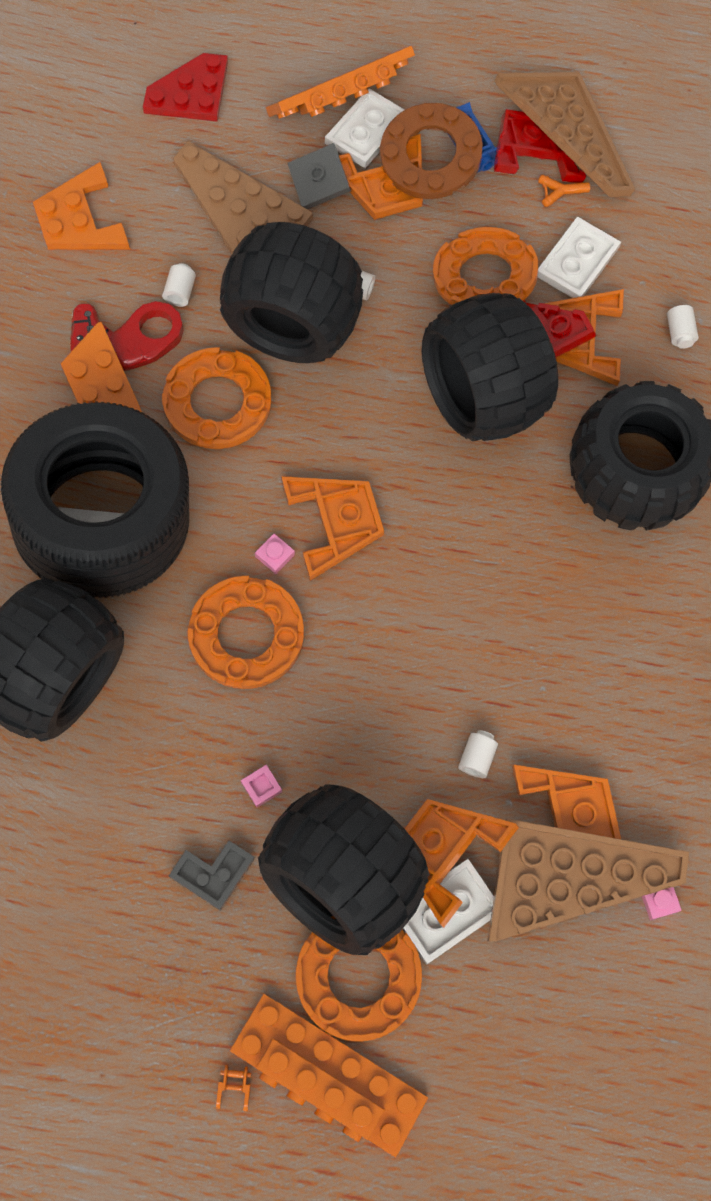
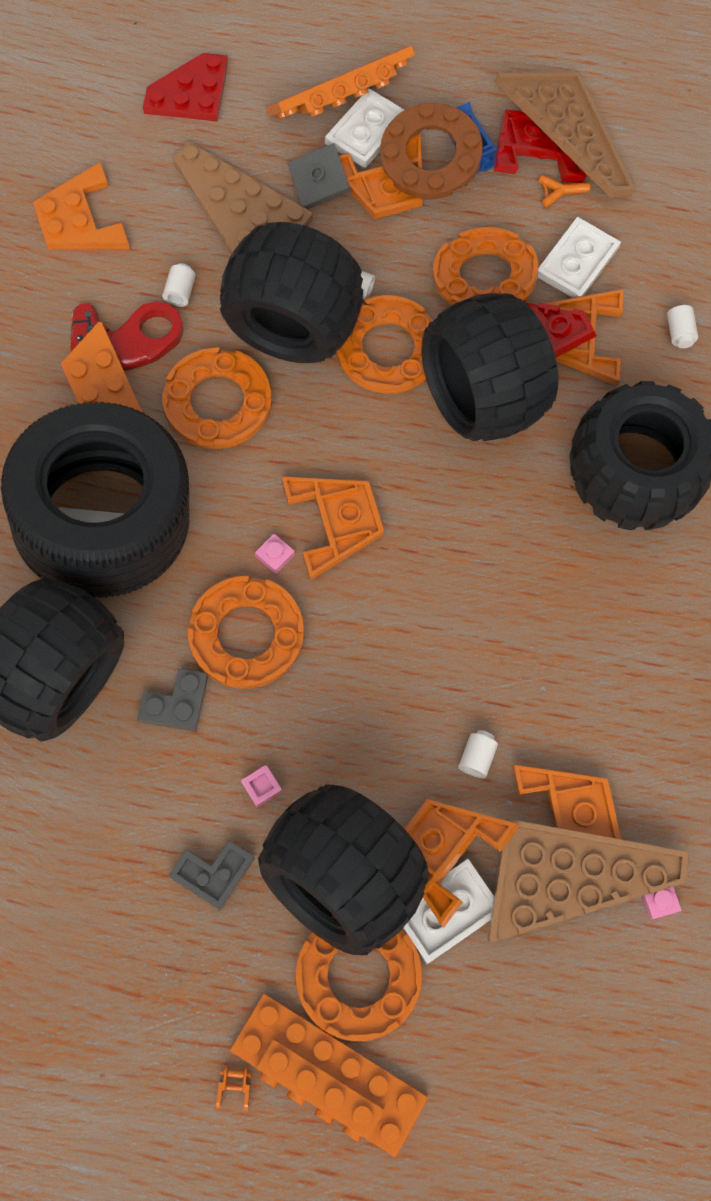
none -> dark grey plate [137,668,208,732]
none -> orange plate [336,295,433,394]

